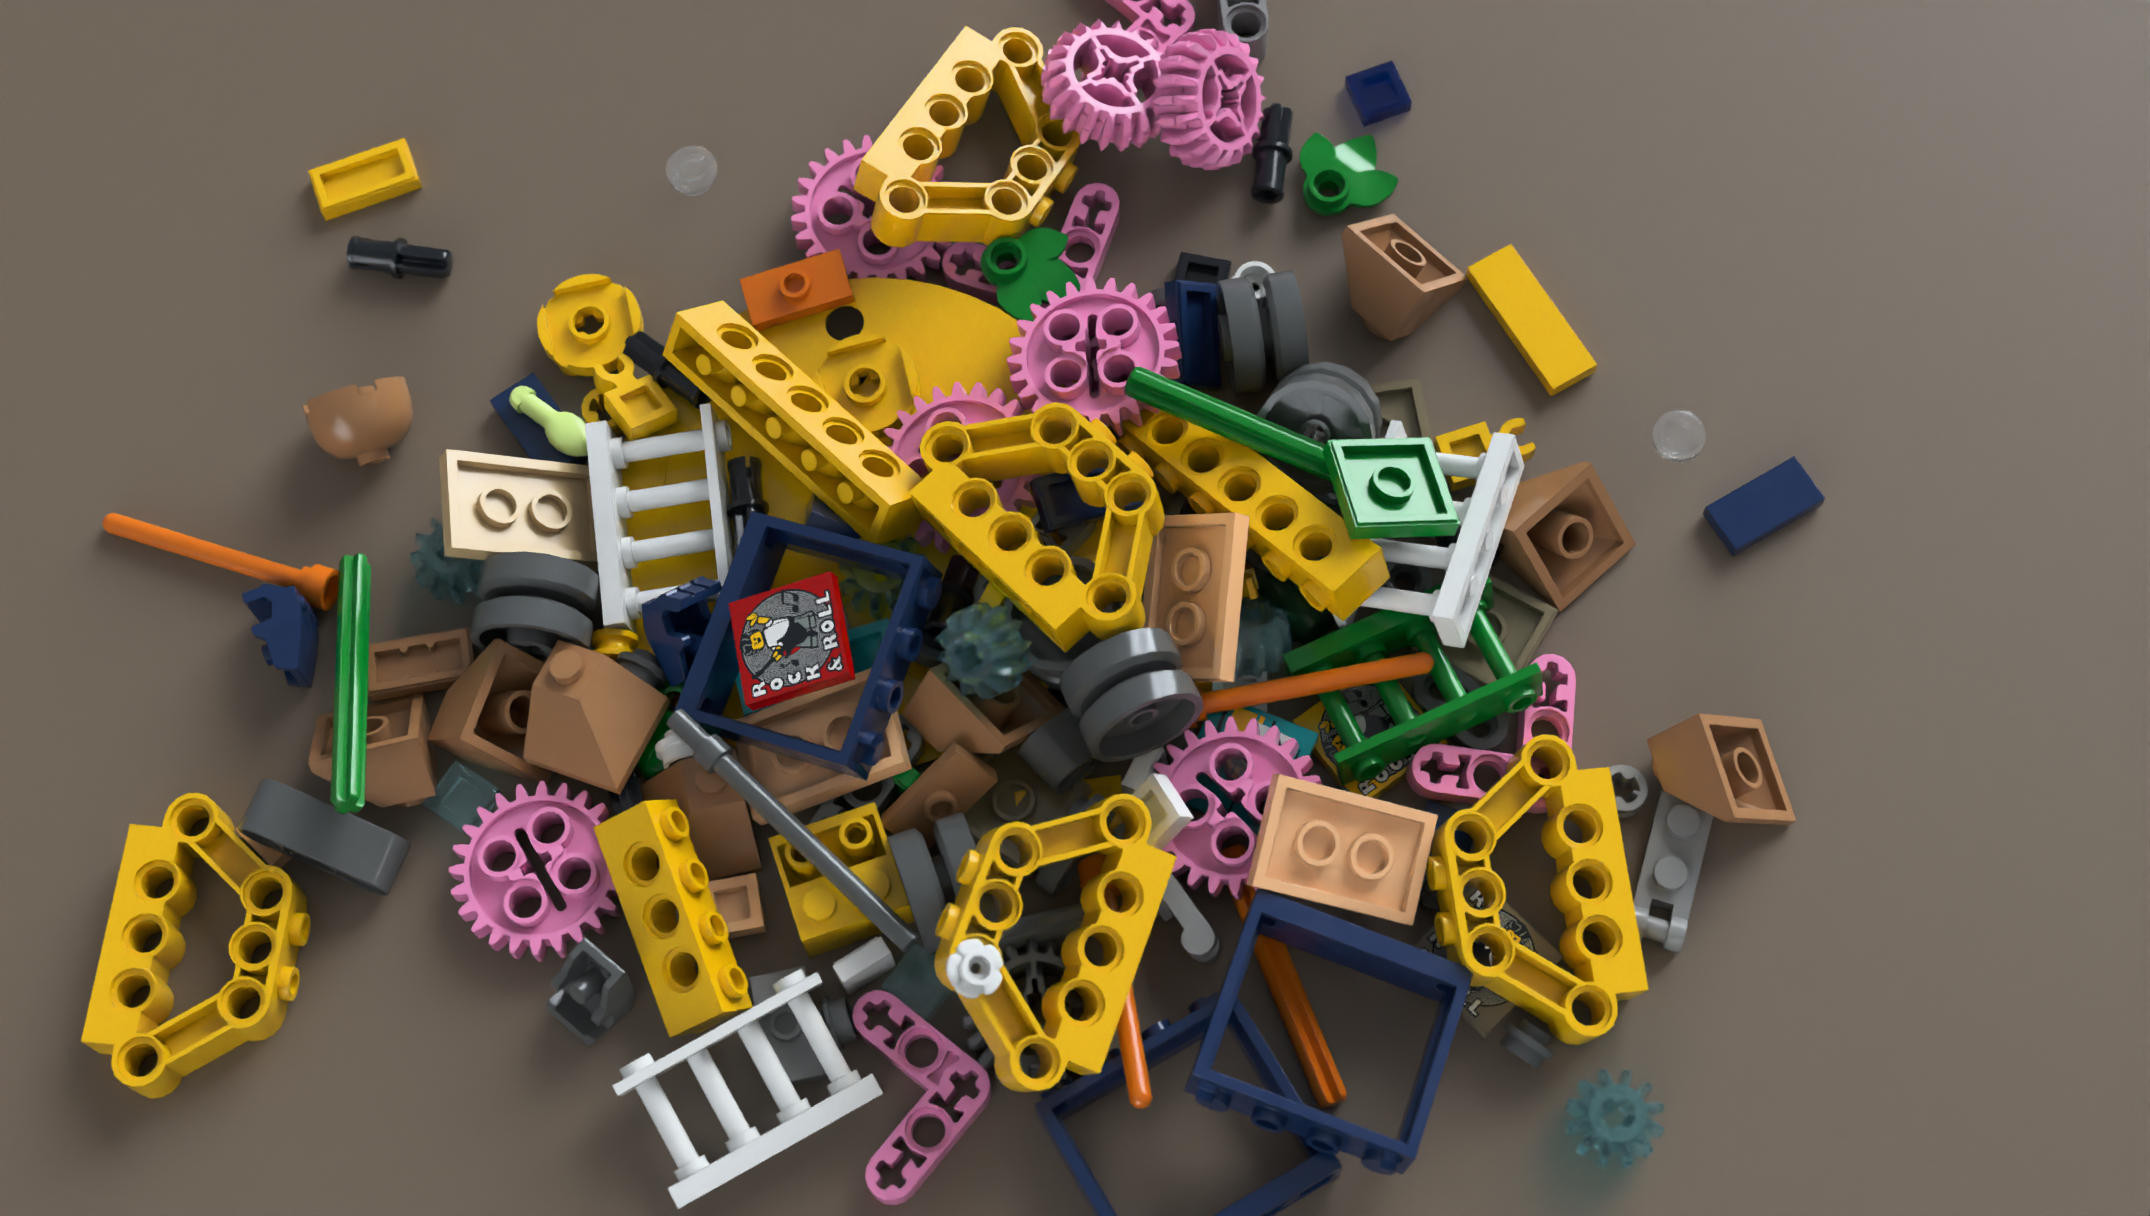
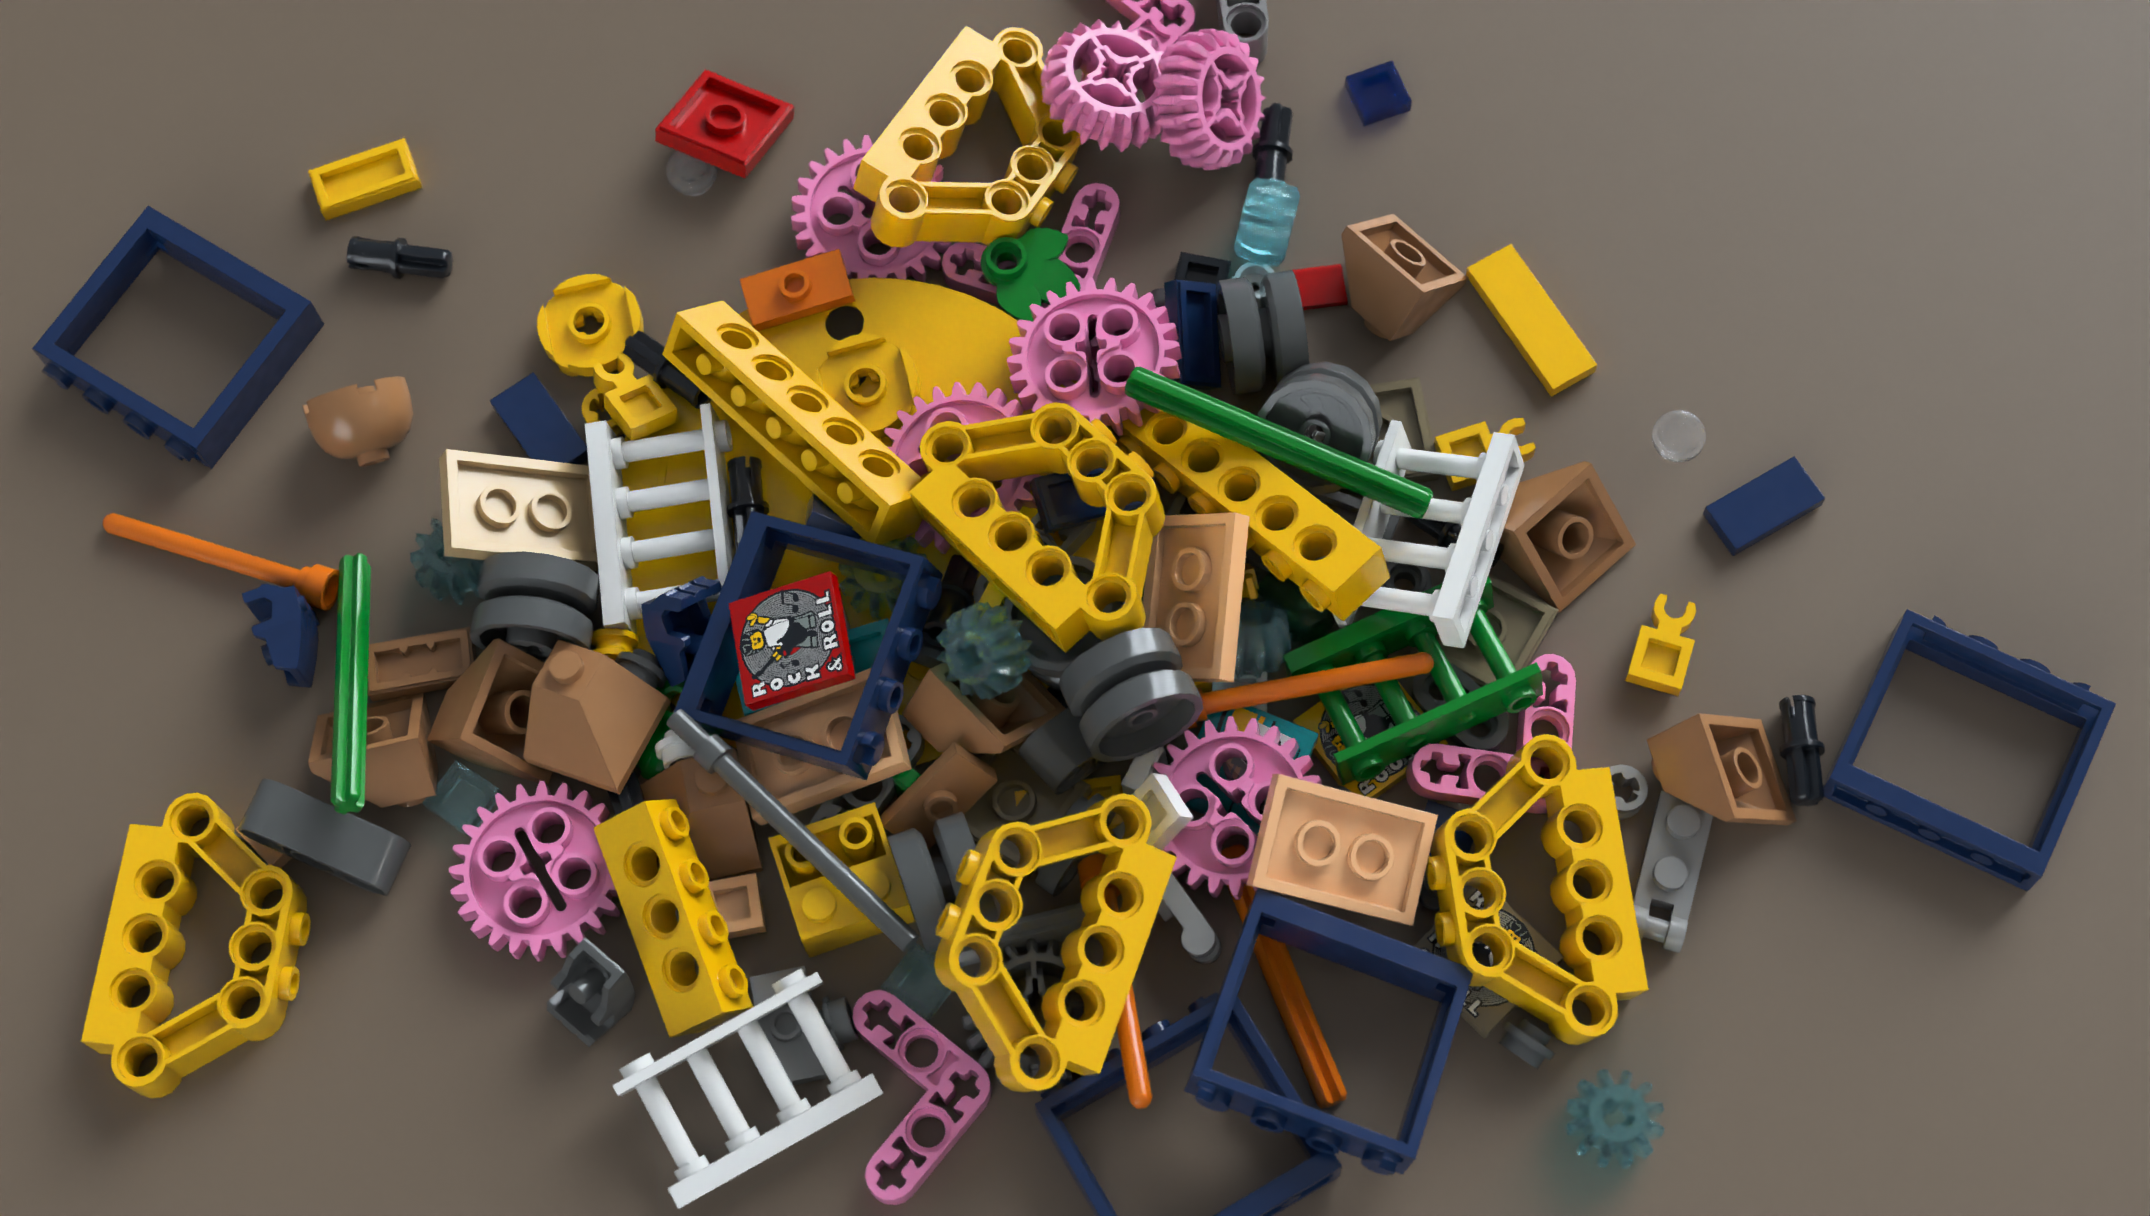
yellowish green piece [509,386,588,457] -> none
white tile [832,936,896,996] -> none
white plate [946,939,1003,999] -> none
green plate [1299,132,1399,216] -> none
plate [1322,437,1460,539] -> none
none -> dark blue window [32,206,324,469]
none -> red tile [655,69,794,179]
none -> clear light blue gear [1234,178,1300,267]
none -> red piece [1293,264,1348,310]
none -> yellow plate [1625,593,1696,697]
none -> black axle [1779,695,1825,807]
none -> dark blue window [1823,609,2116,892]

